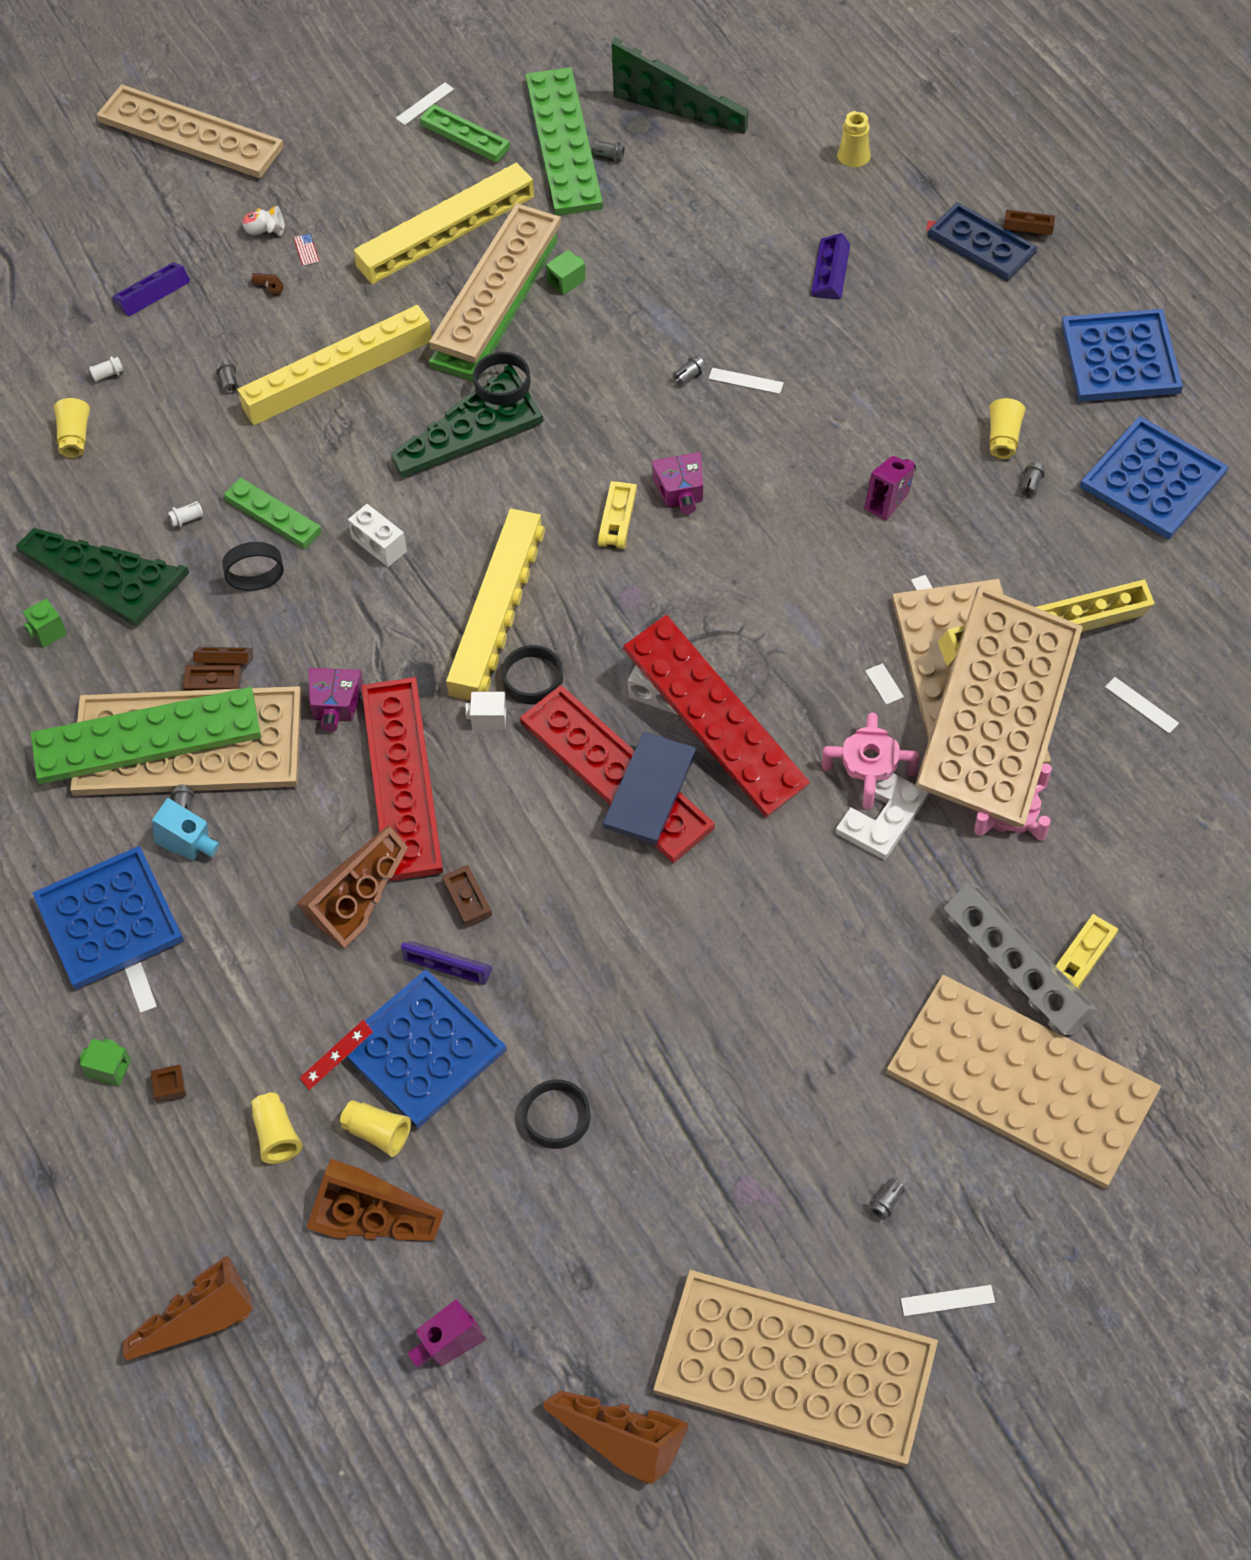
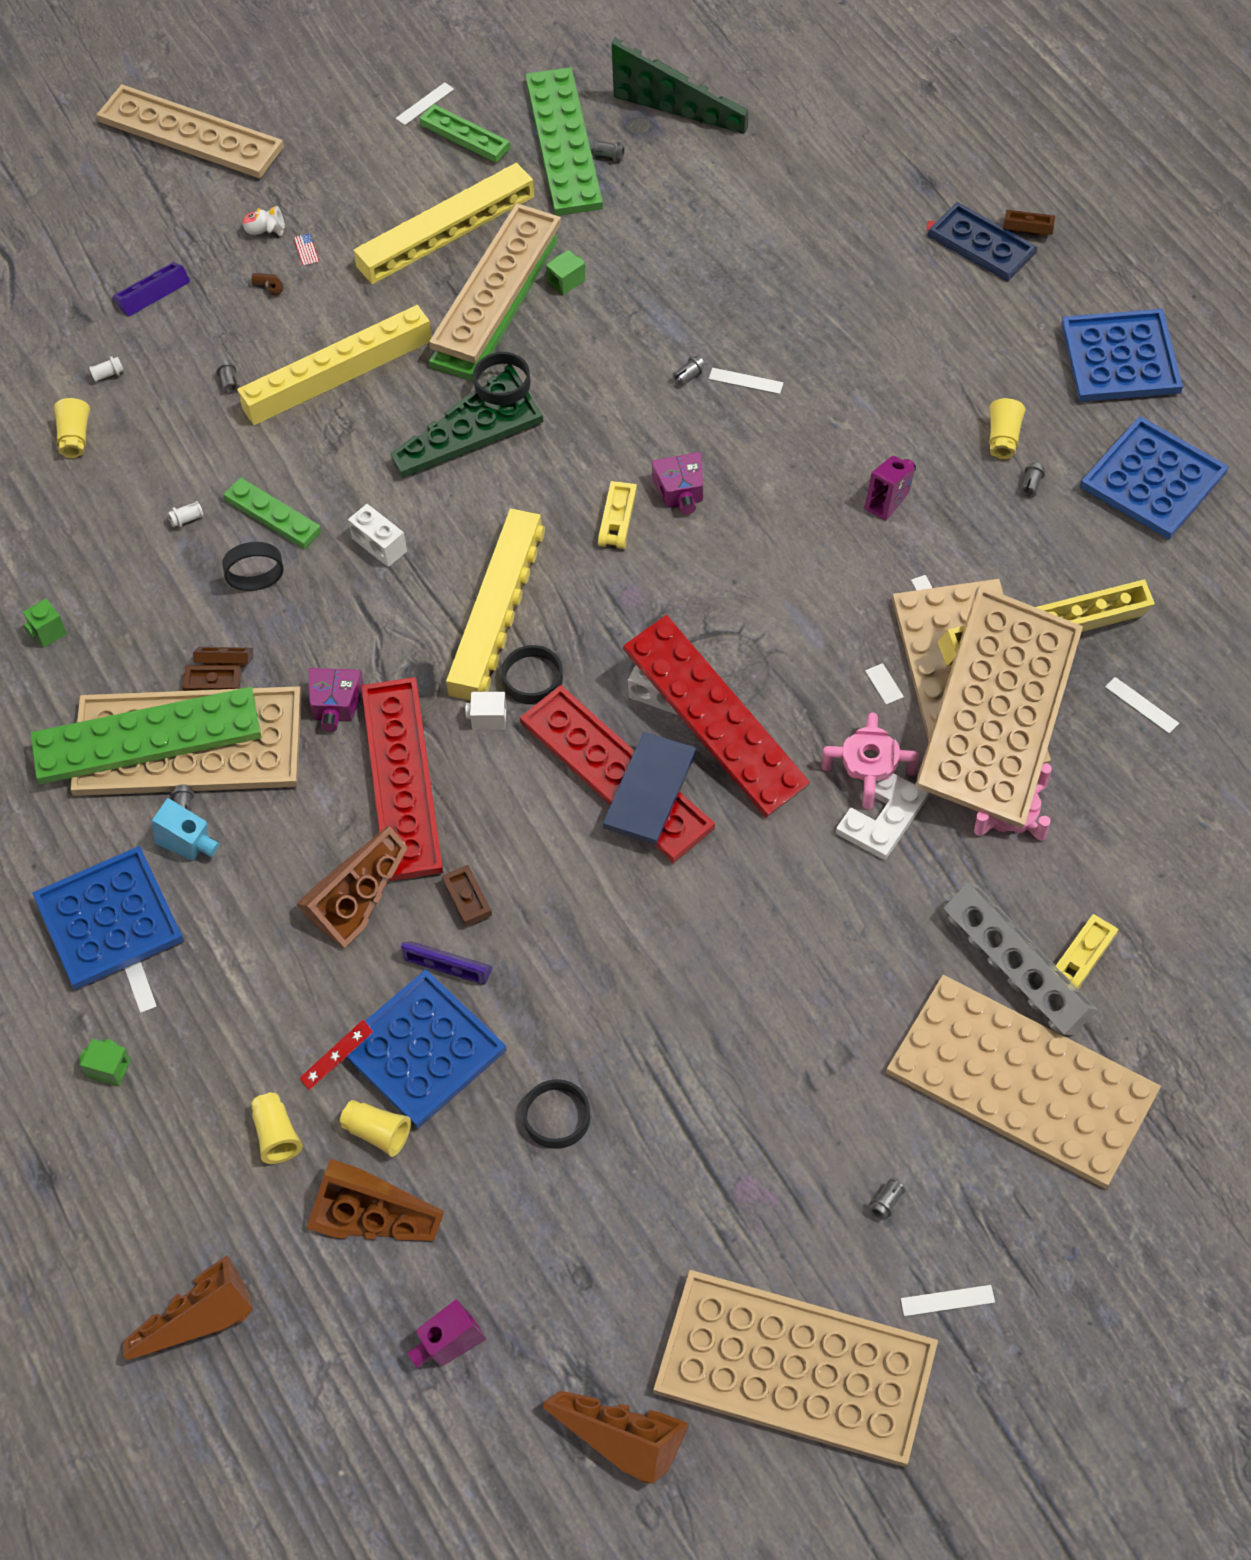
dark green wing [16,528,189,627] -> none
reddish brown plate [150,1064,187,1103] -> none
dark purple slope [811,233,850,299] -> none
light yellow plant [837,111,871,167] -> none

